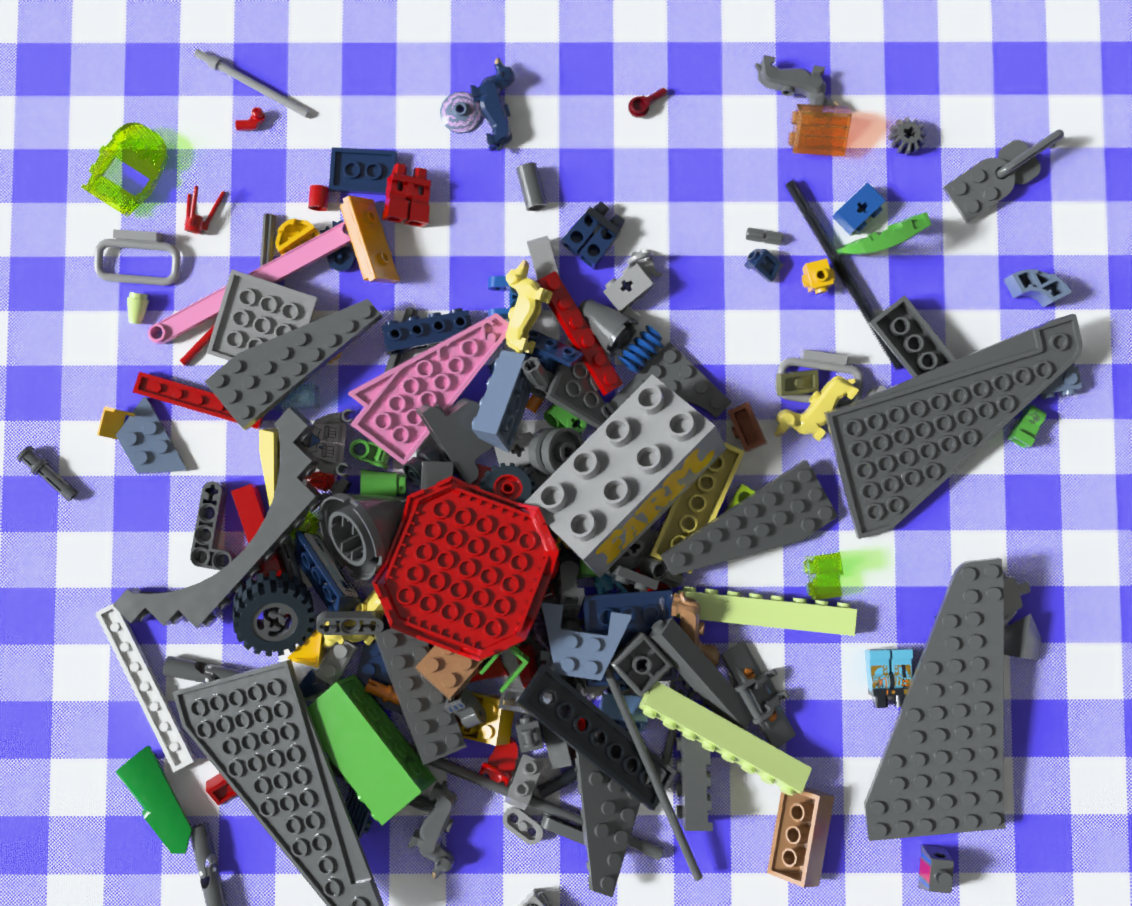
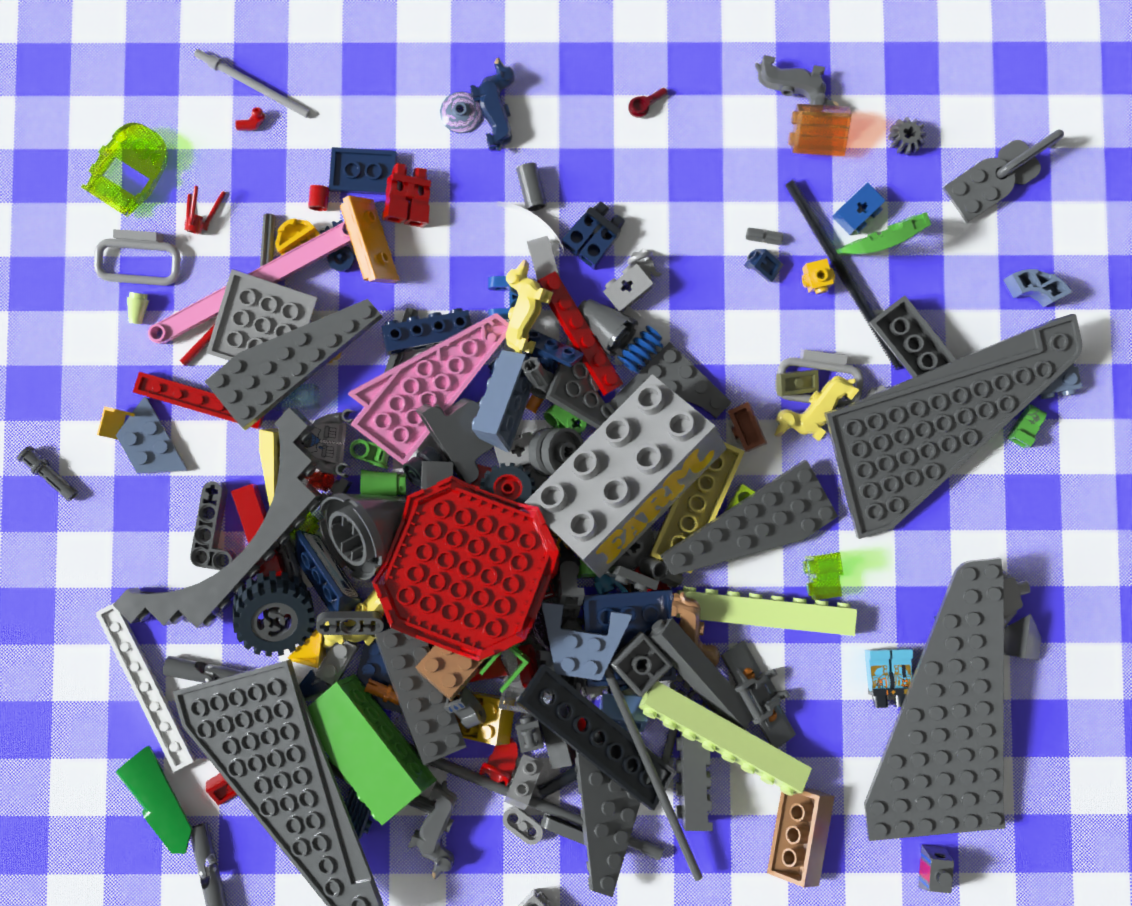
none -> white sticker [497,201,564,253]

